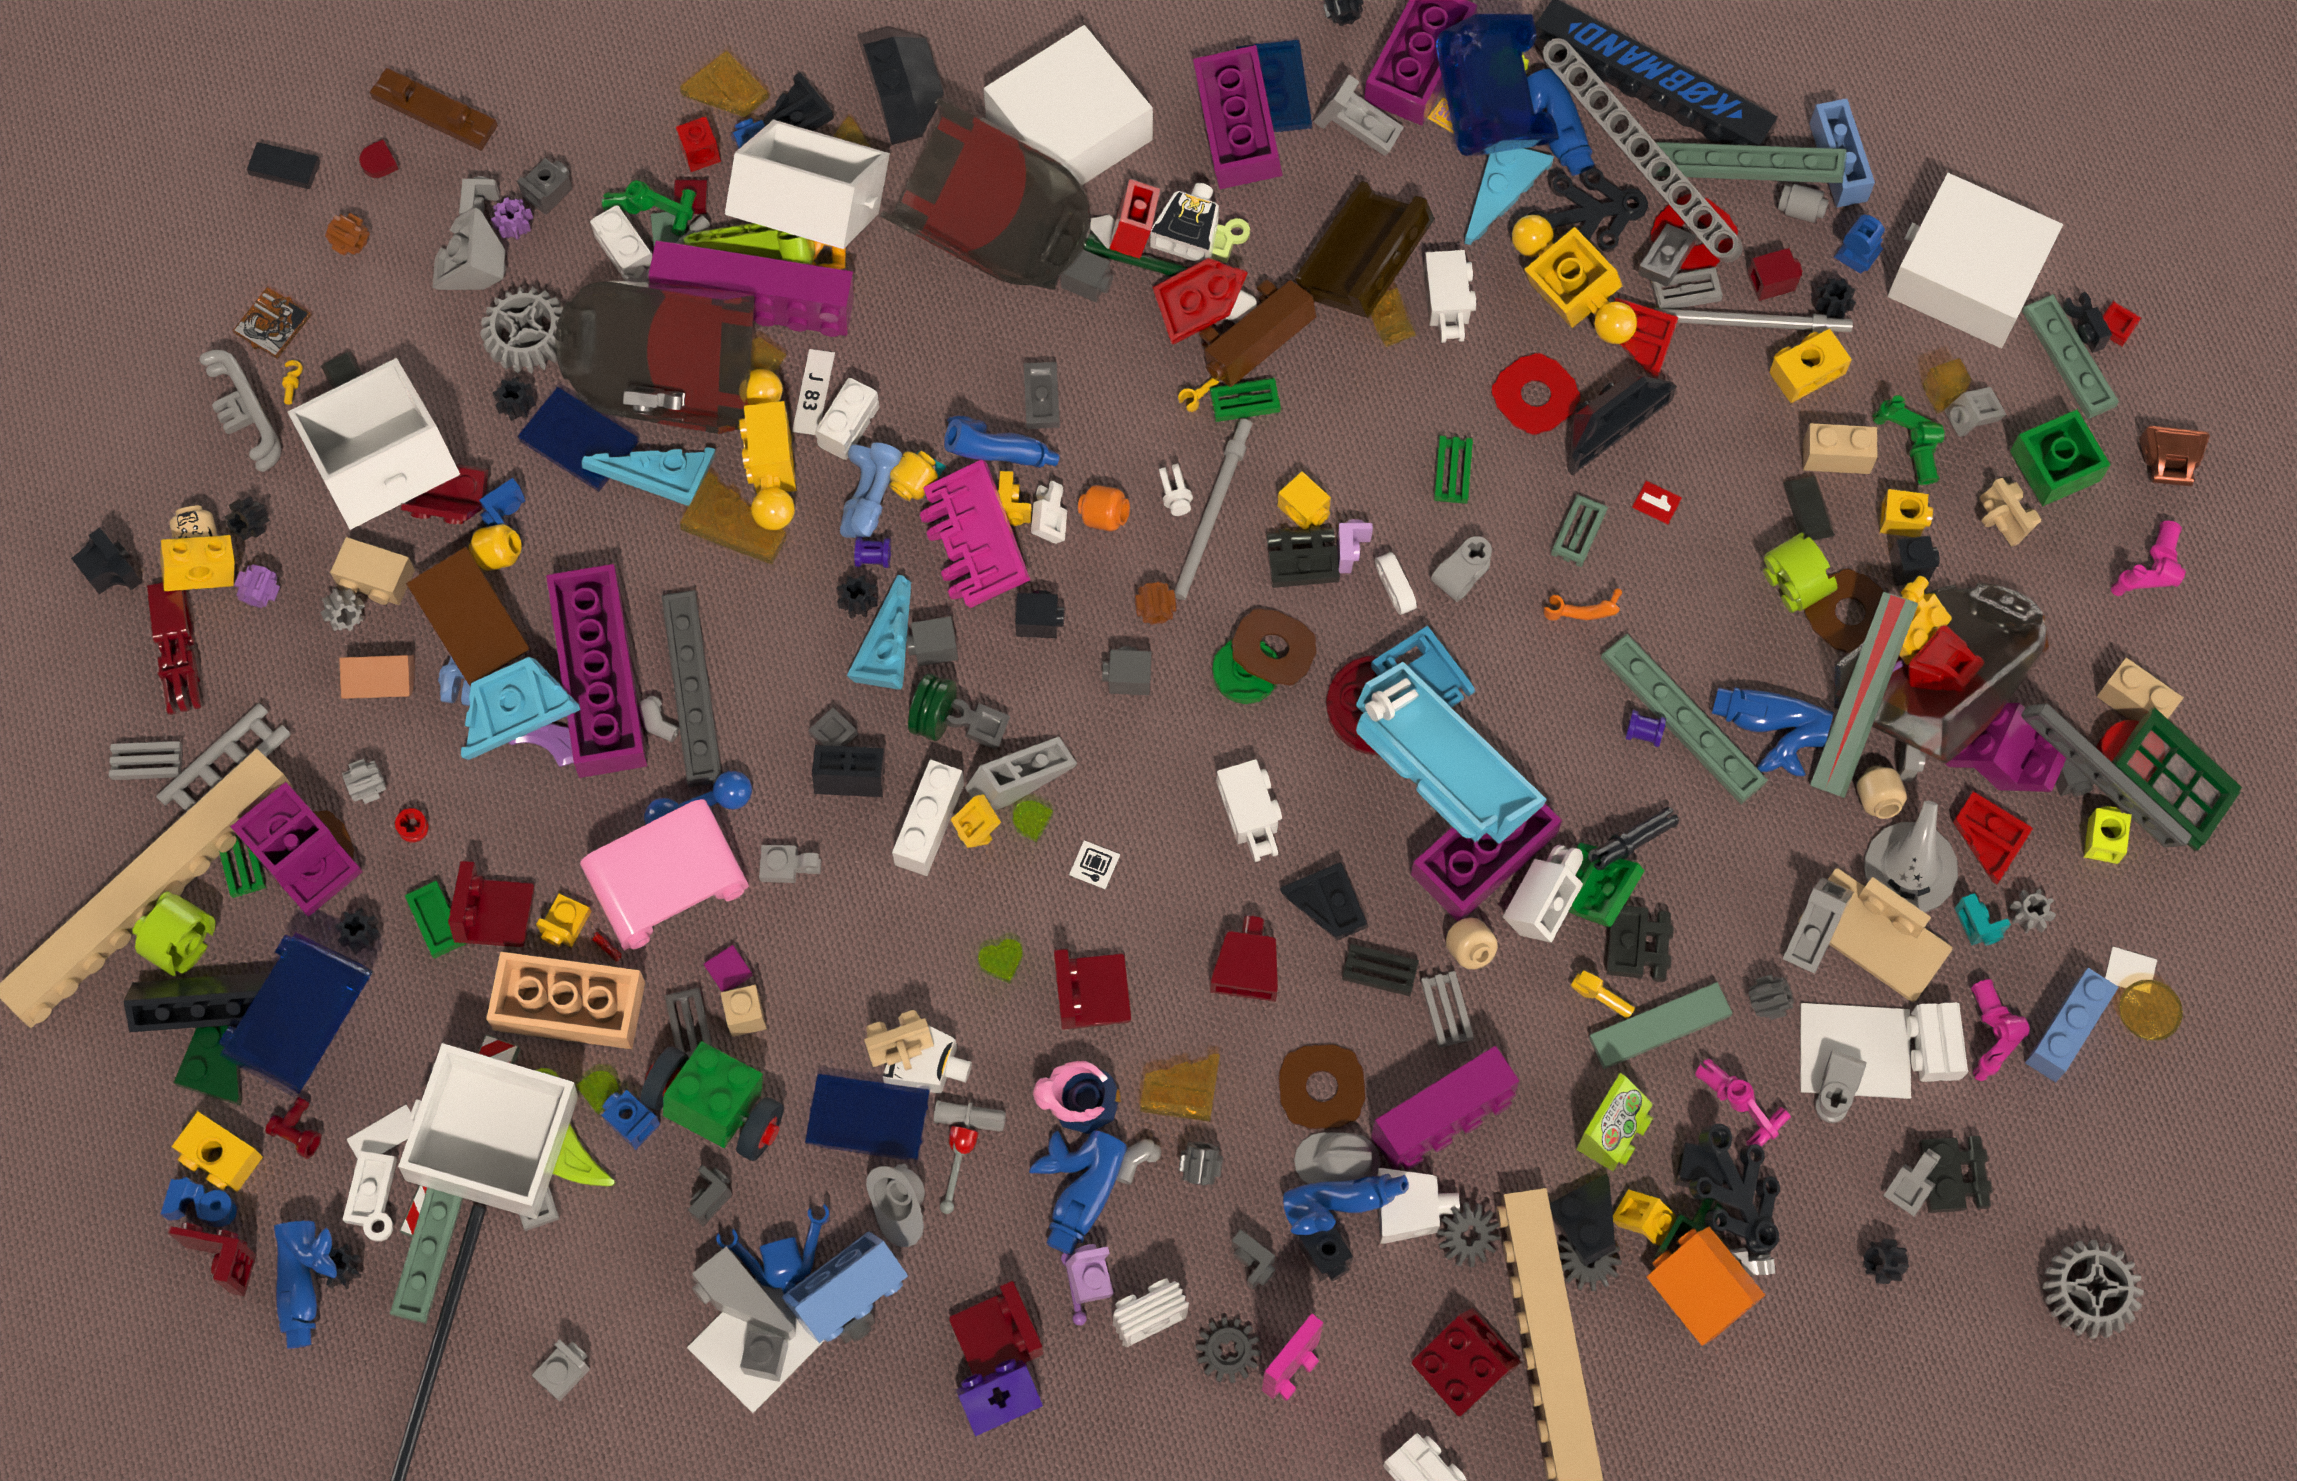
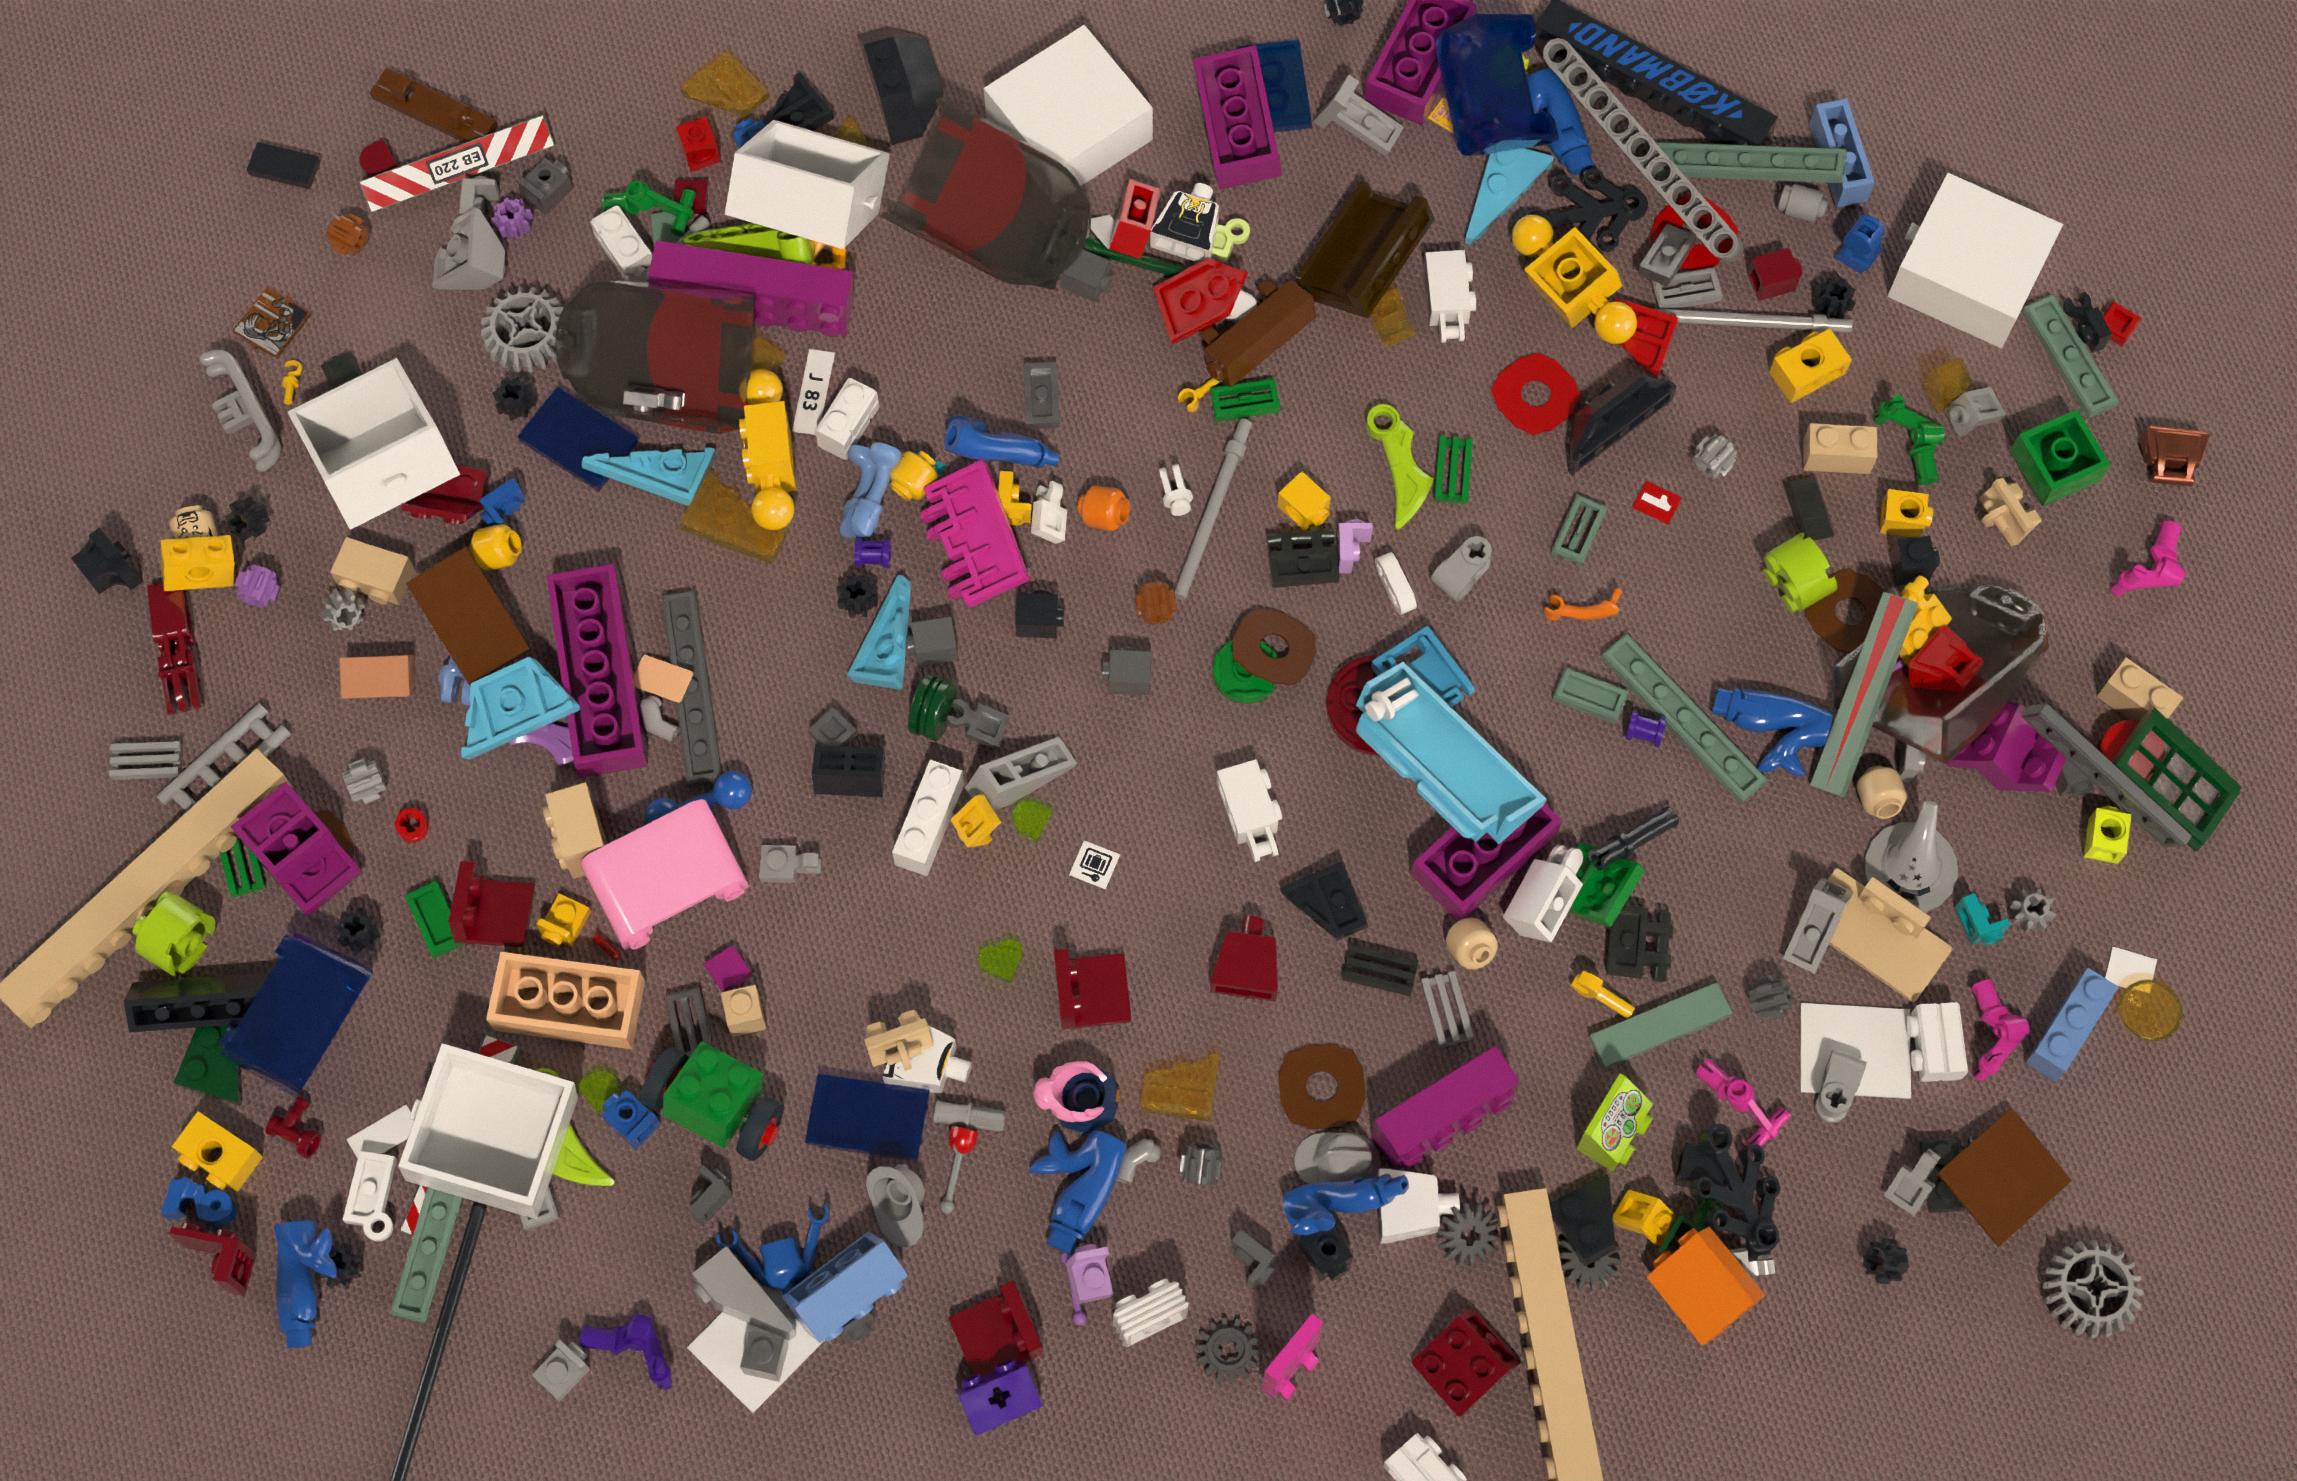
red wing [1953,791,2033,885] -> none
none -> tile [359,115,555,212]
none -> tan brick [542,782,607,879]
none -> dark purple pin [580,1314,672,1390]
none -> light nougat sticker [634,655,693,703]
none -> lime piece [1366,404,1434,530]
none -> sand green tile [1552,667,1629,725]
none -> light grey gear [1692,434,1737,479]
none -> reddish brown piece [1937,1108,2072,1247]

